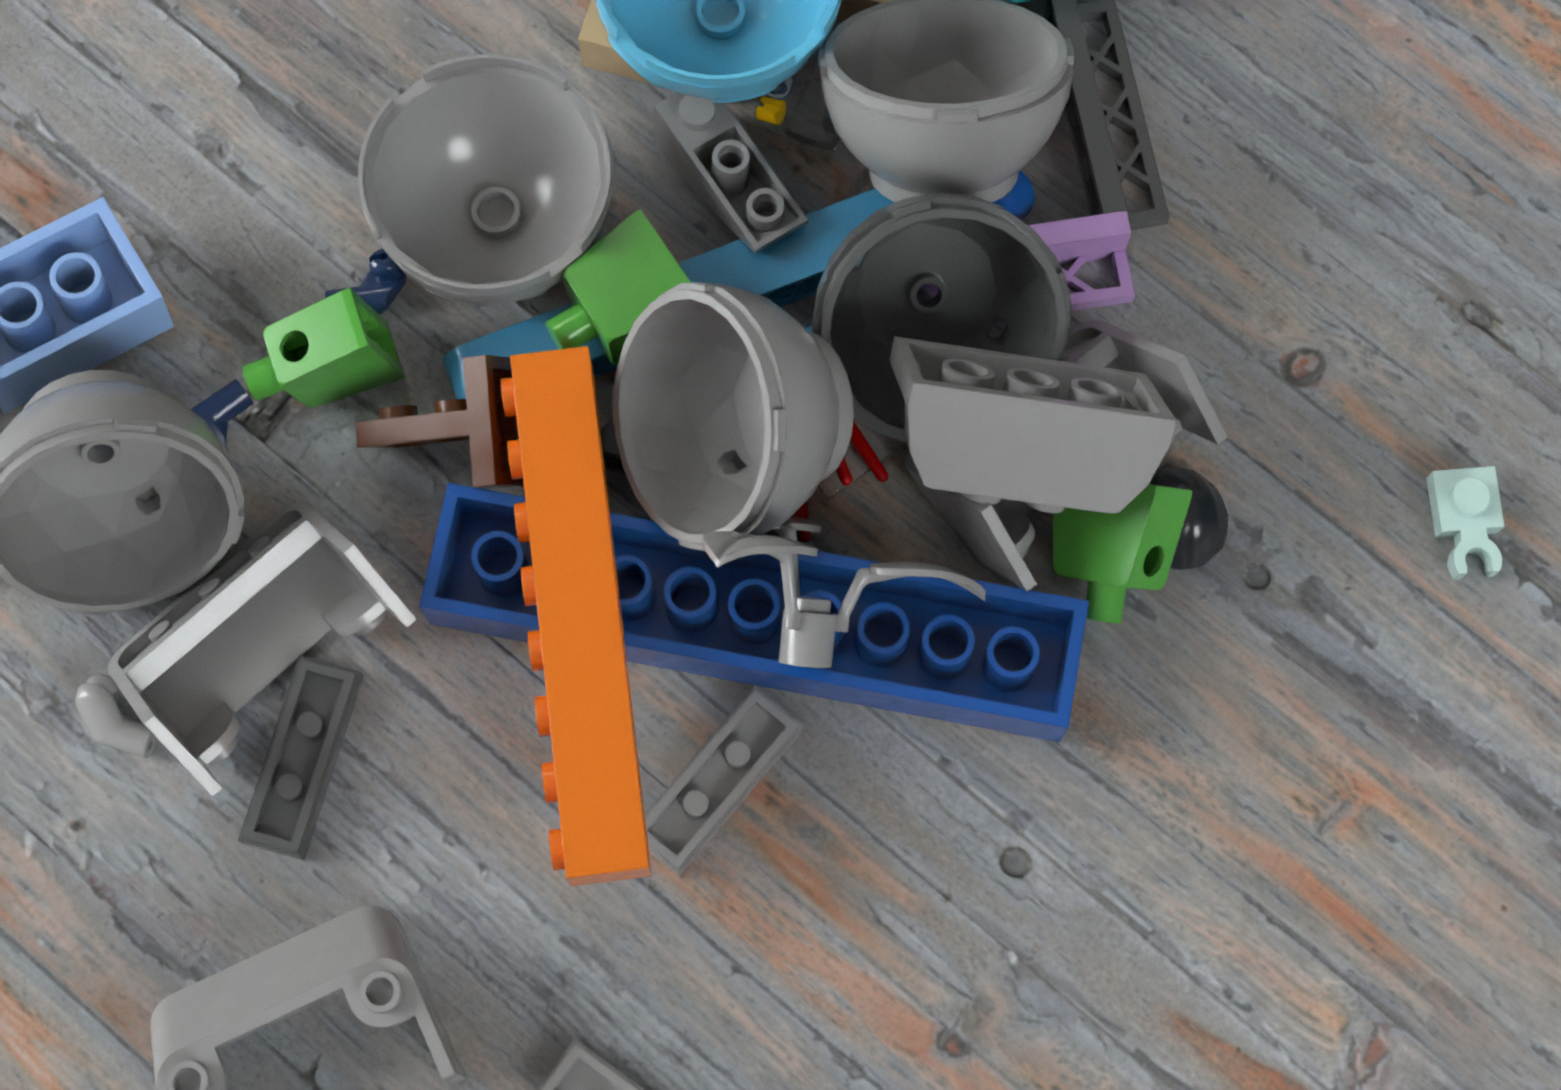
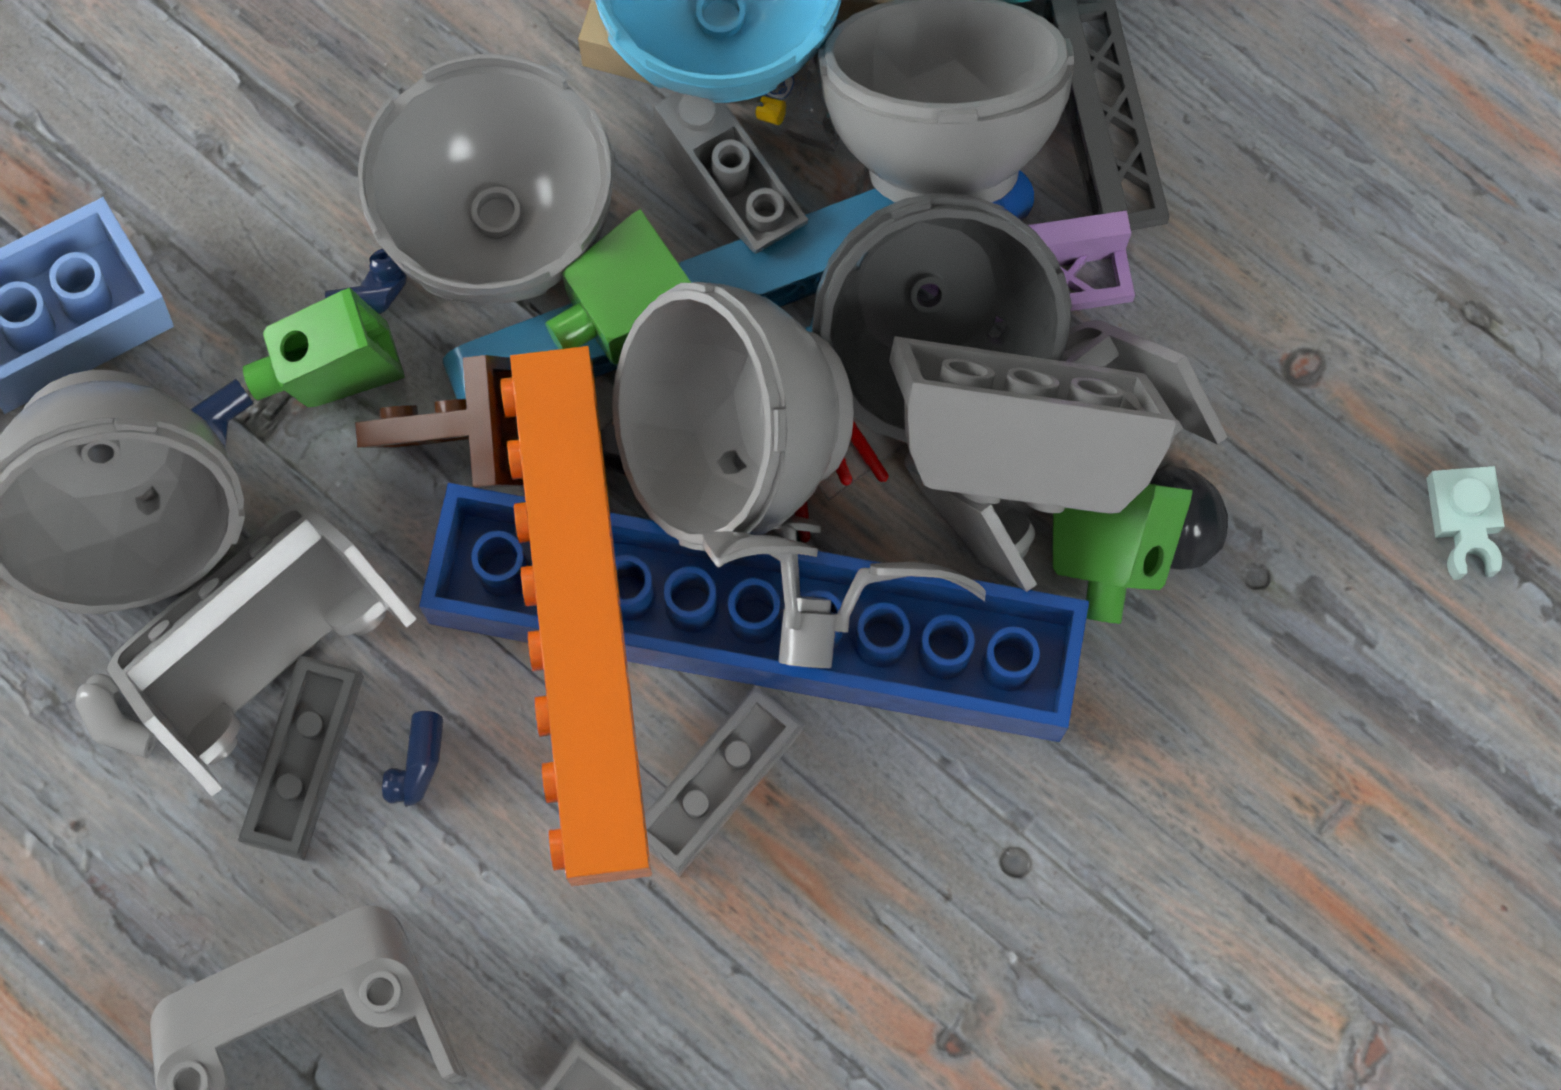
none -> dark blue arm [382,711,443,807]

